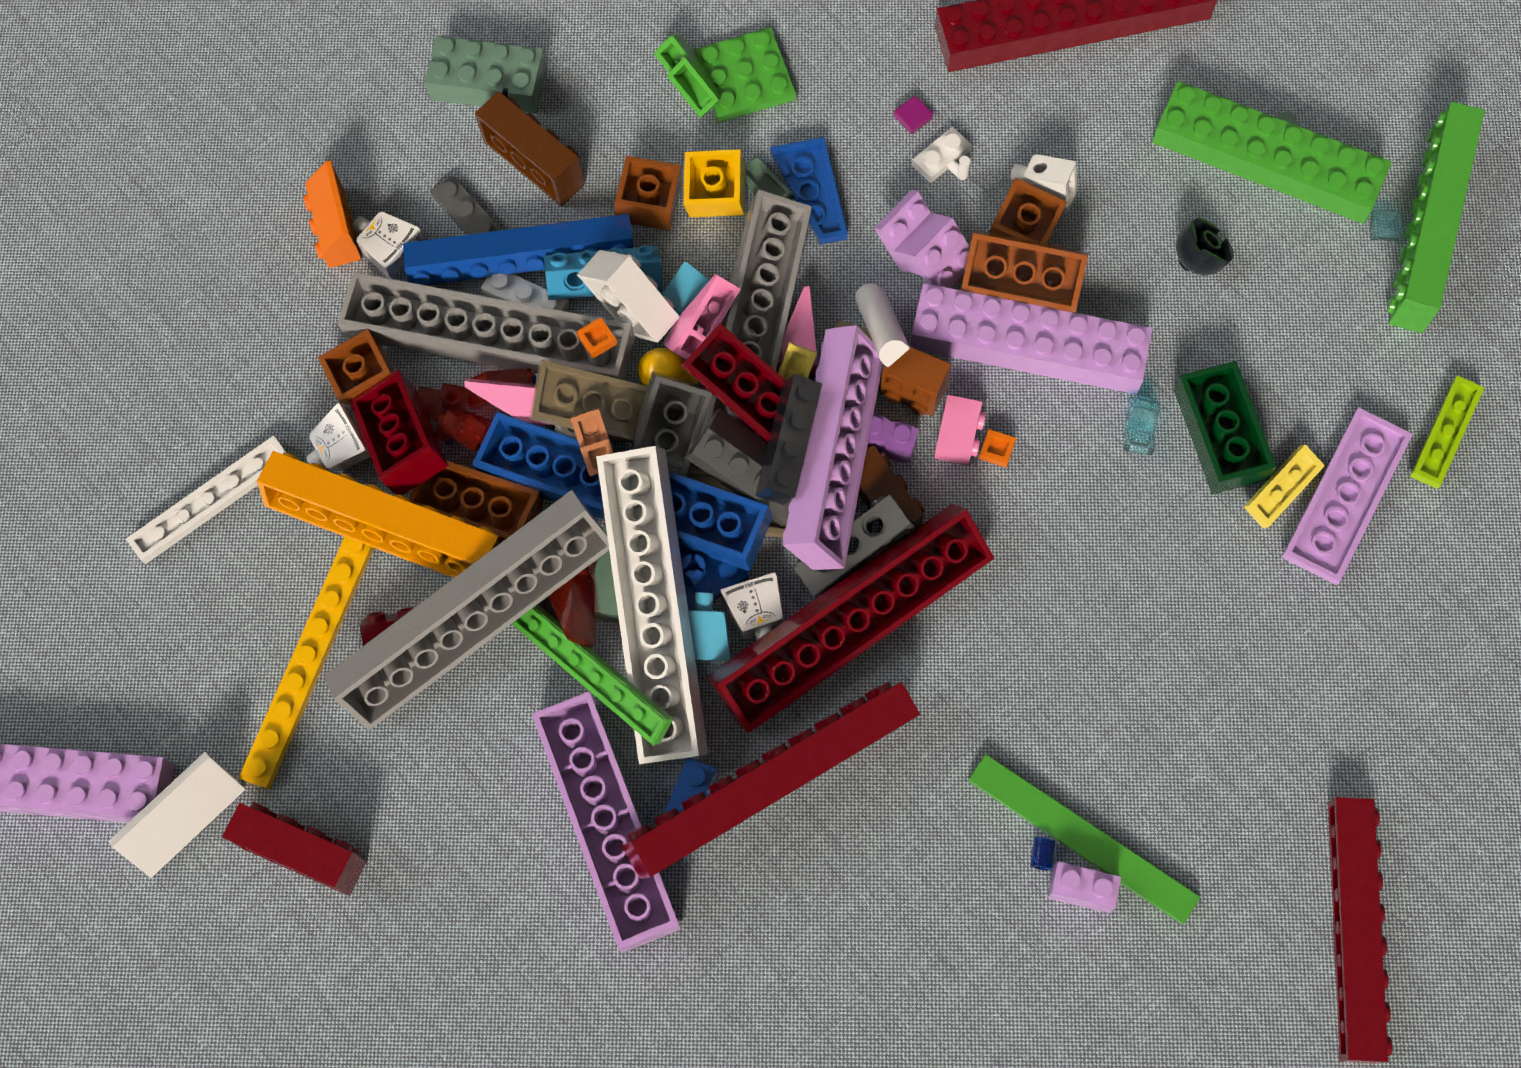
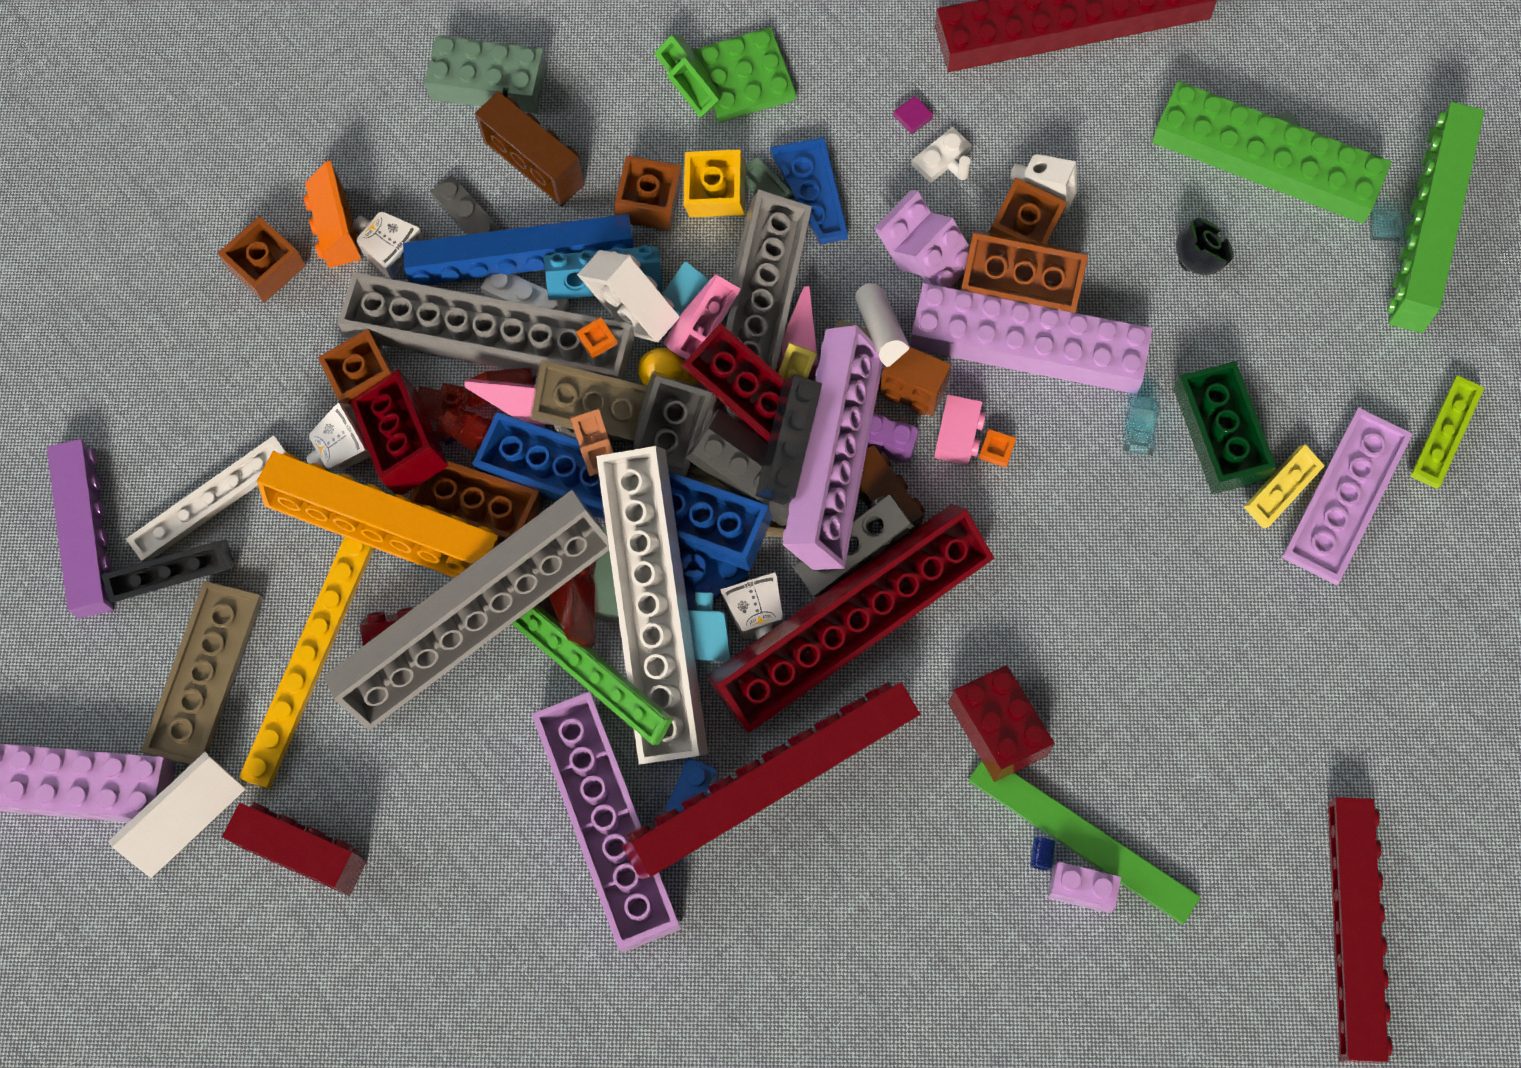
none -> medium lavender brick [47,439,114,619]
none -> black brick [101,539,236,603]
none -> dark tan plate [141,581,263,766]
none -> dark orange brick [217,216,306,303]
none -> dark red brick [948,665,1055,782]

